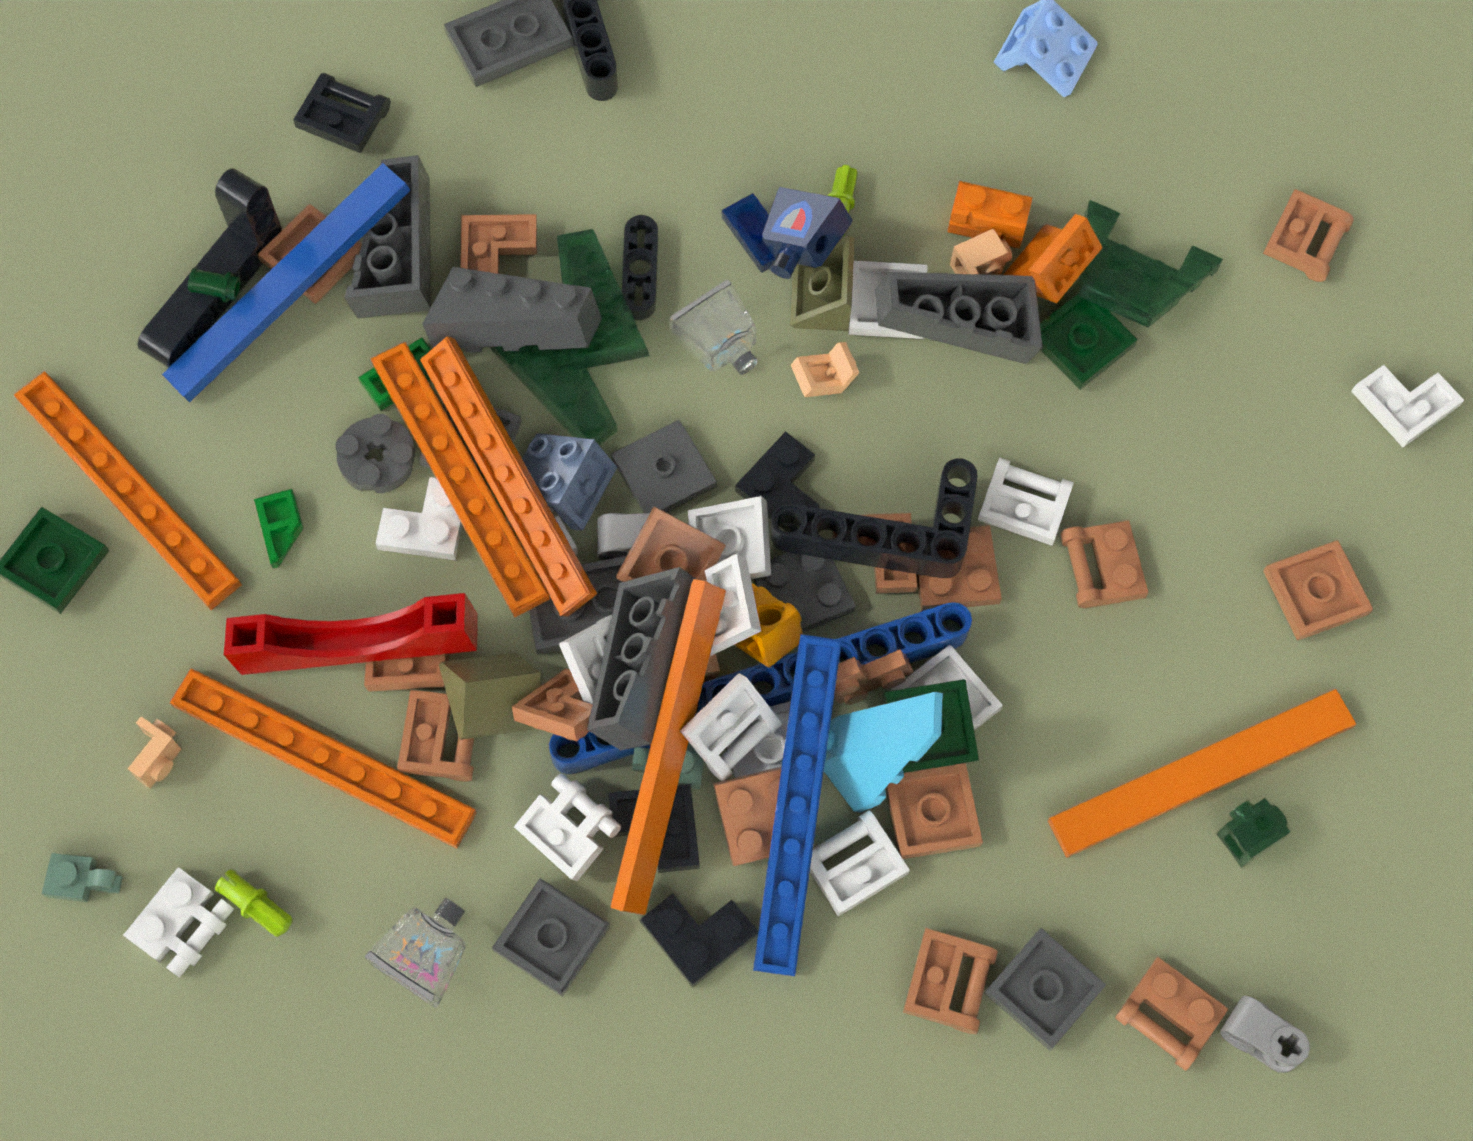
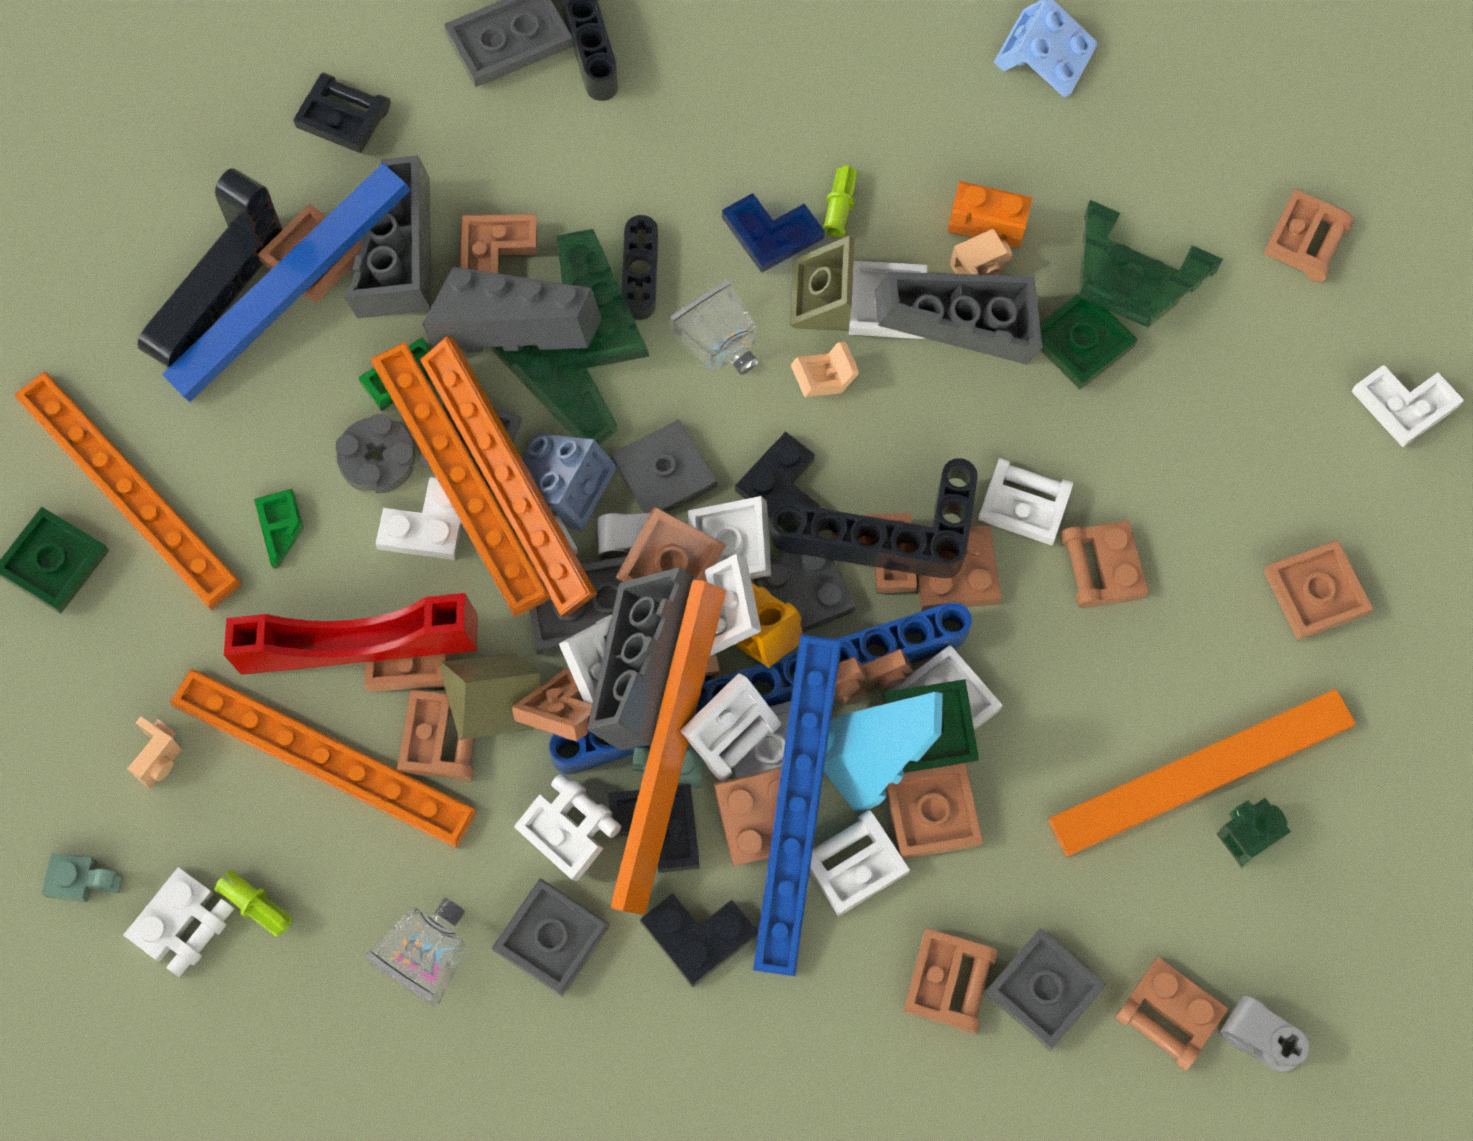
dark green pin [188,268,240,302] -> none
dark blue torso [762,187,853,279] -> none
orange bracket [1003,214,1103,303] -> none

